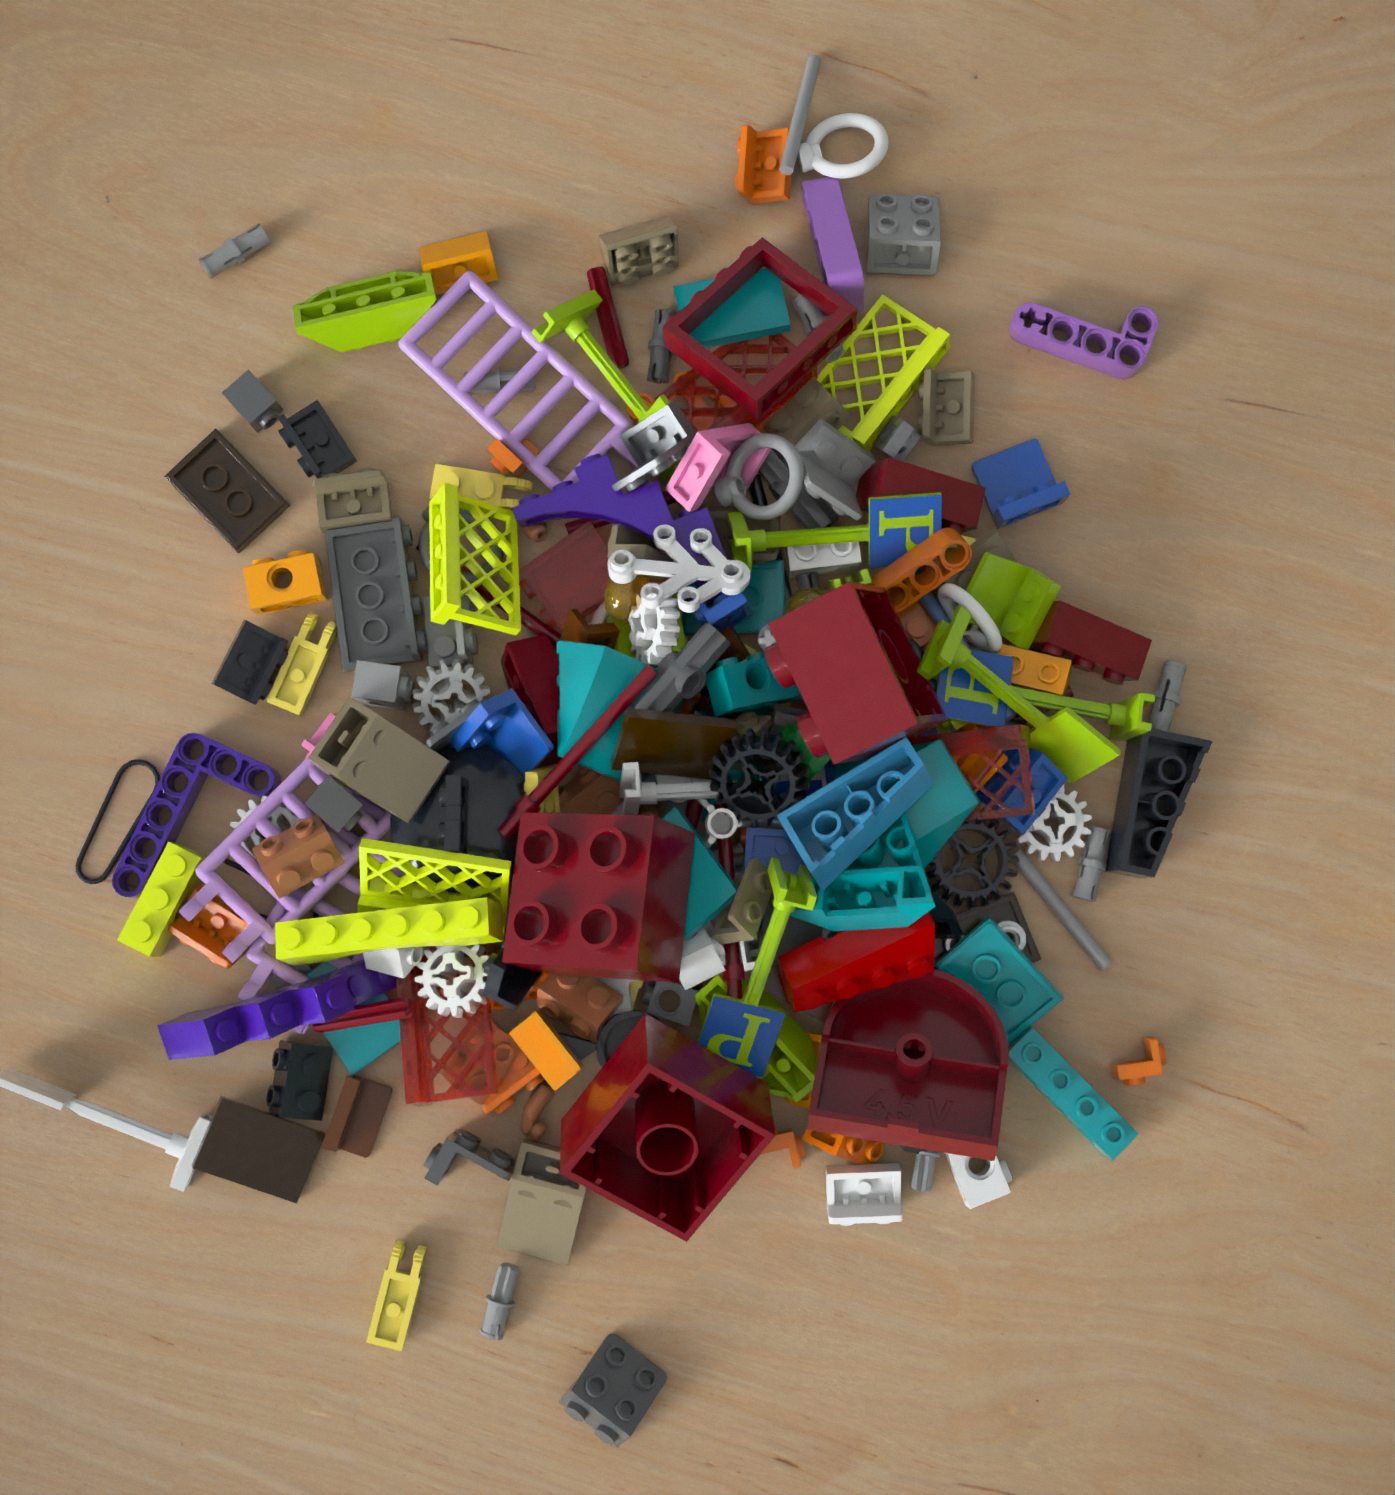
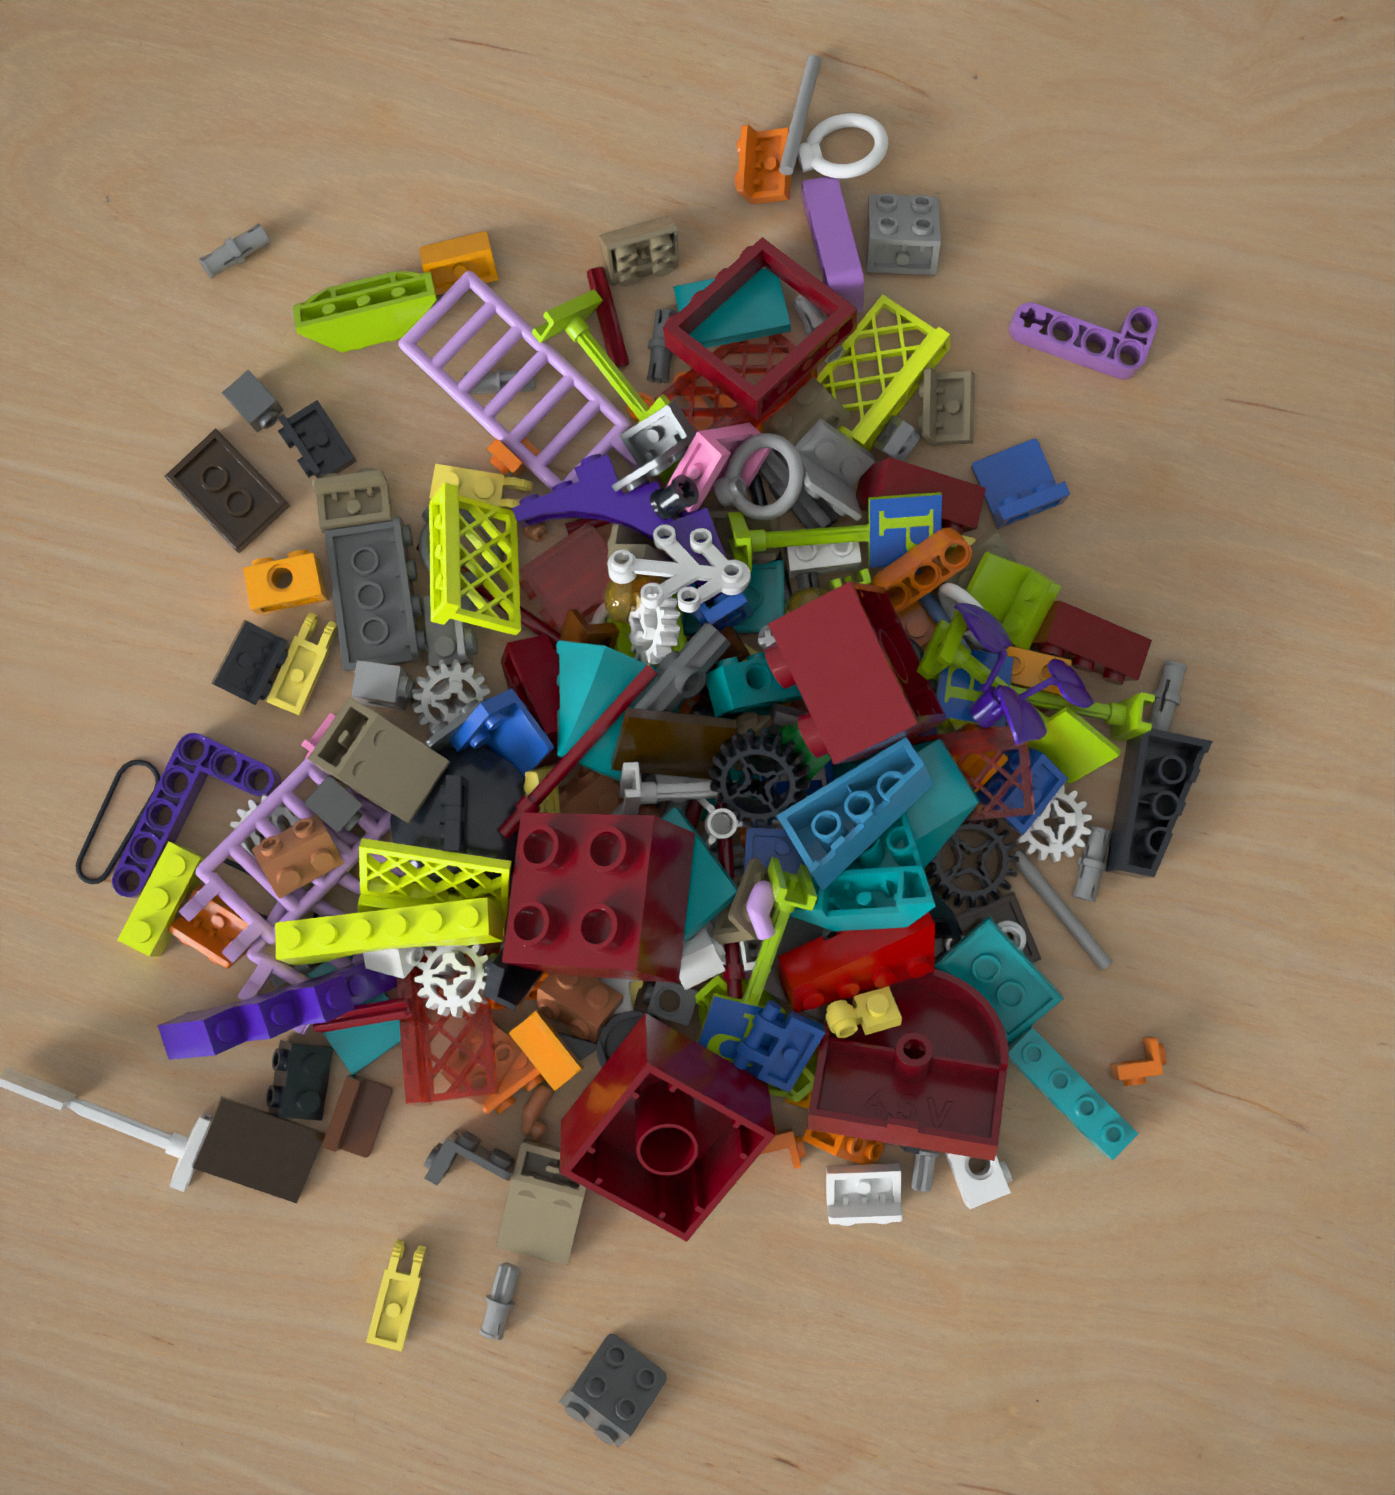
none -> black bush [650,475,699,520]
none -> blue plate [733,1000,825,1093]
none -> lavender arm [746,880,776,940]
none -> light yellow plate [825,986,902,1038]
none -> dark purple plant [953,603,1095,745]

